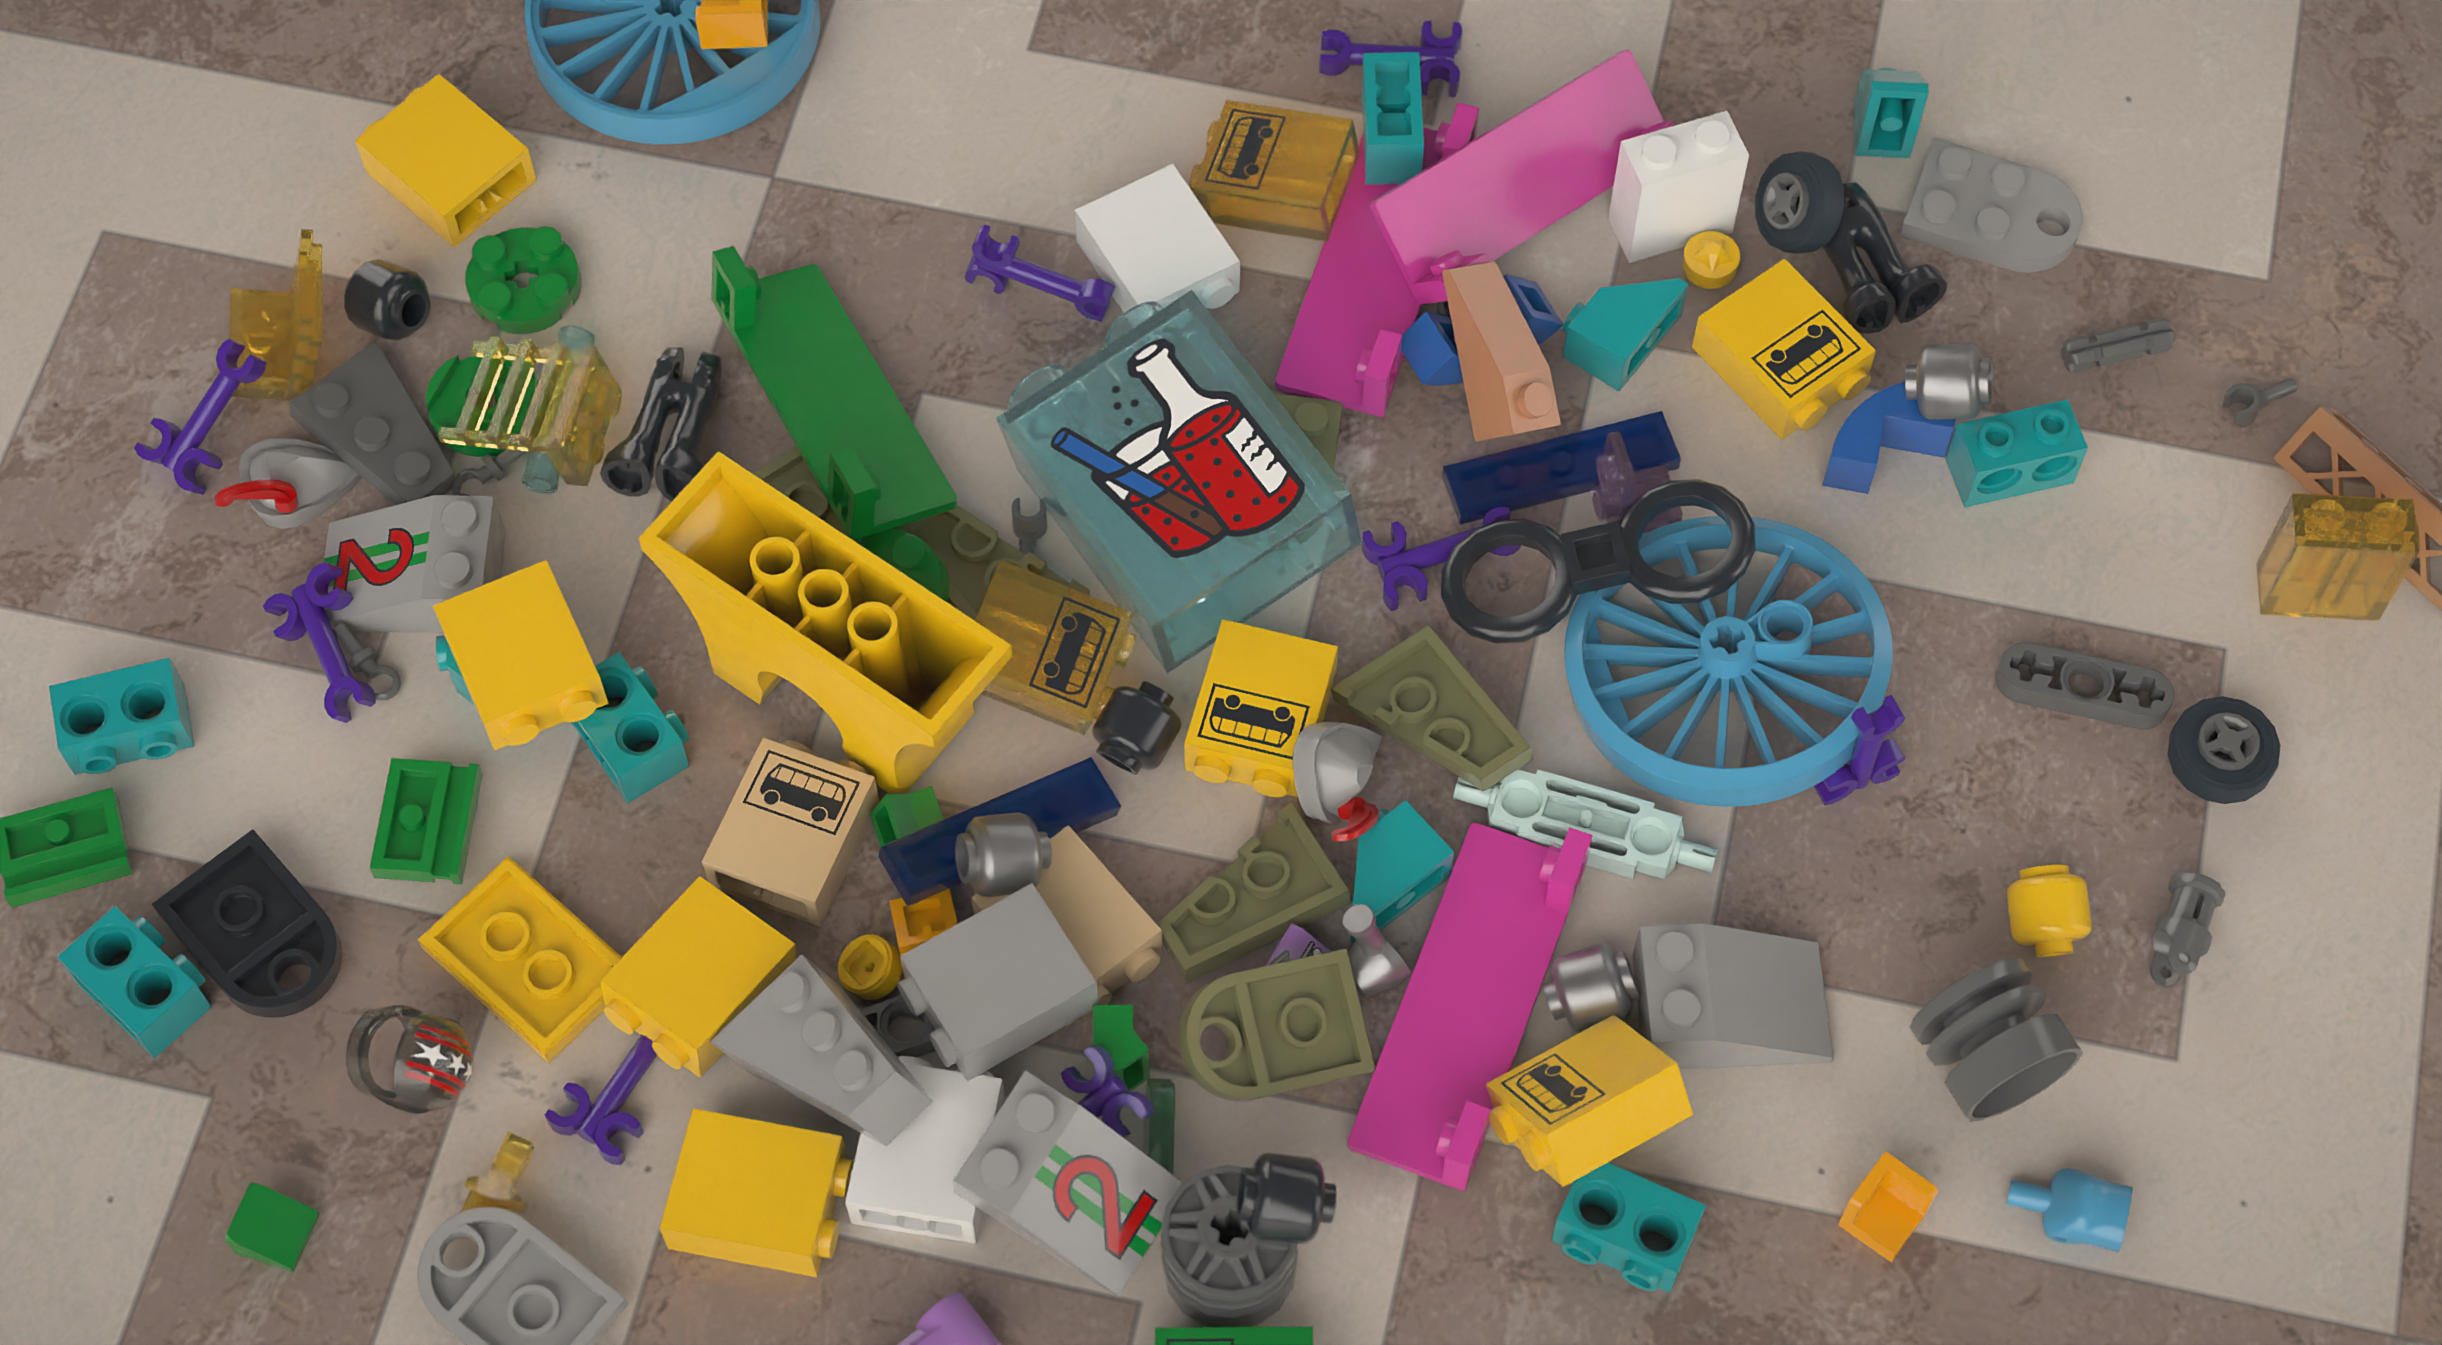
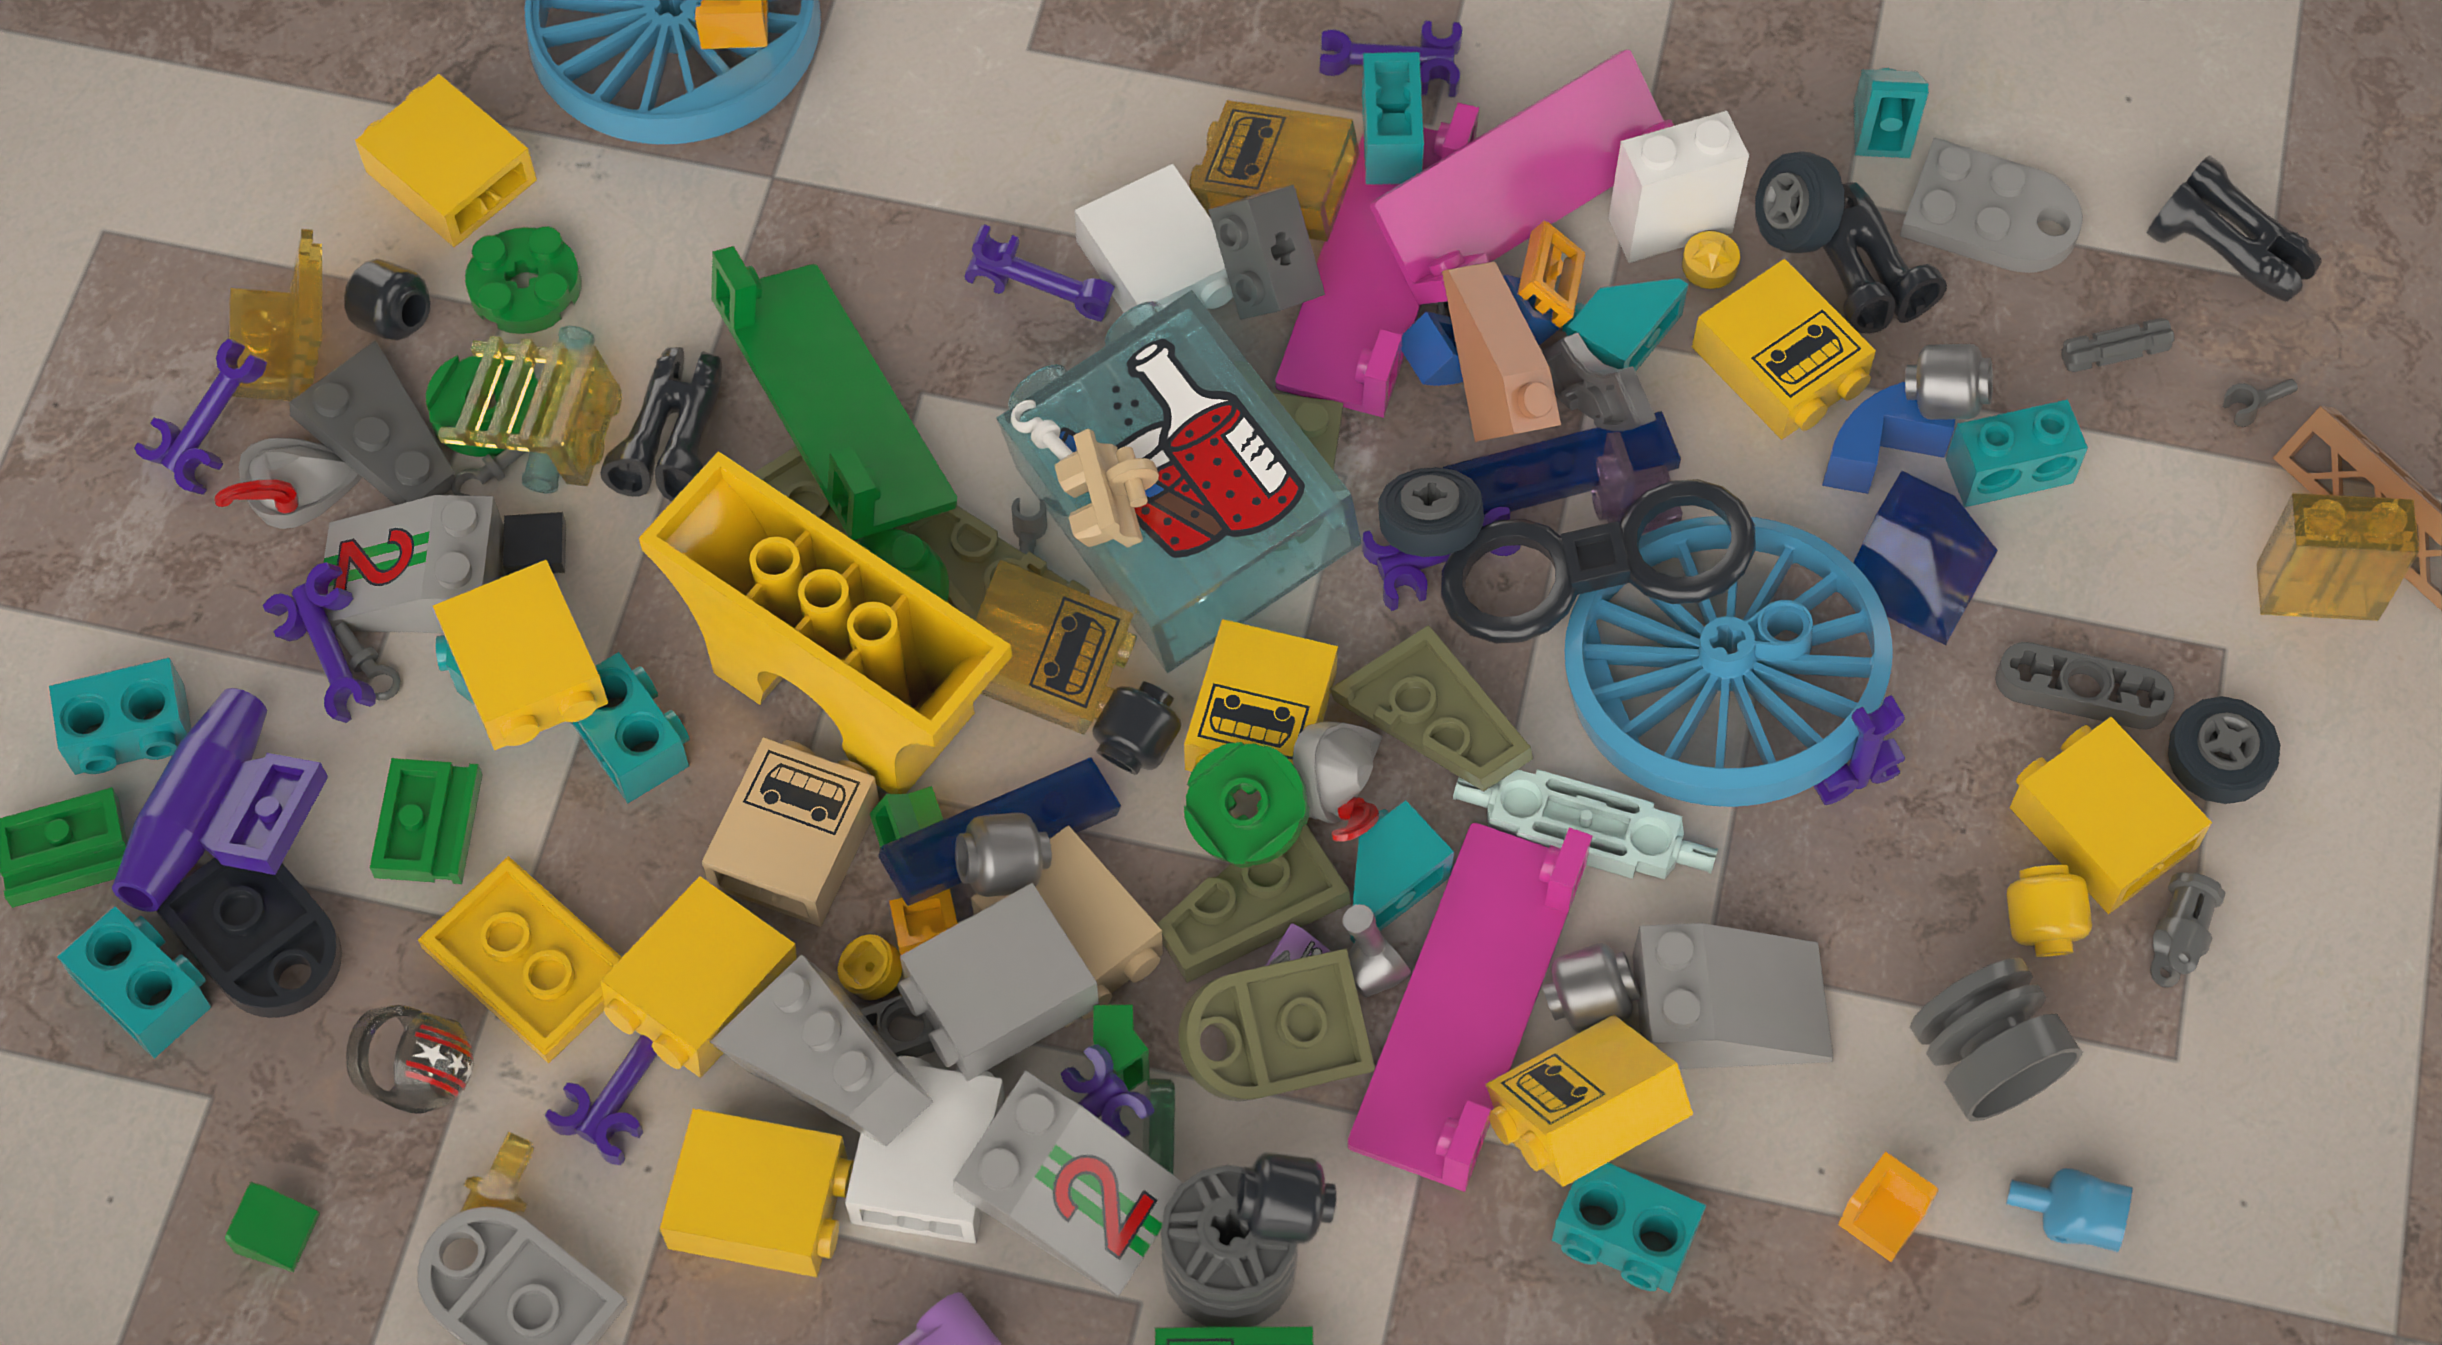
none -> dark purple plate [112,688,328,912]
none -> black tile [503,512,566,576]
none -> white hand [1011,400,1073,461]
none -> tan hips [1054,428,1159,548]
none -> green plate [1184,742,1310,868]
none -> dark grey brick [1209,184,1325,320]
none -> black wheel [1378,467,1484,557]
none -> light orange tile [1517,220,1586,328]
none -> flat silver tile [1542,333,1657,431]
none -> clear blue slope [1853,470,1998,645]
none -> yellow brick [2009,717,2212,915]
none -> black piece [2146,156,2322,302]

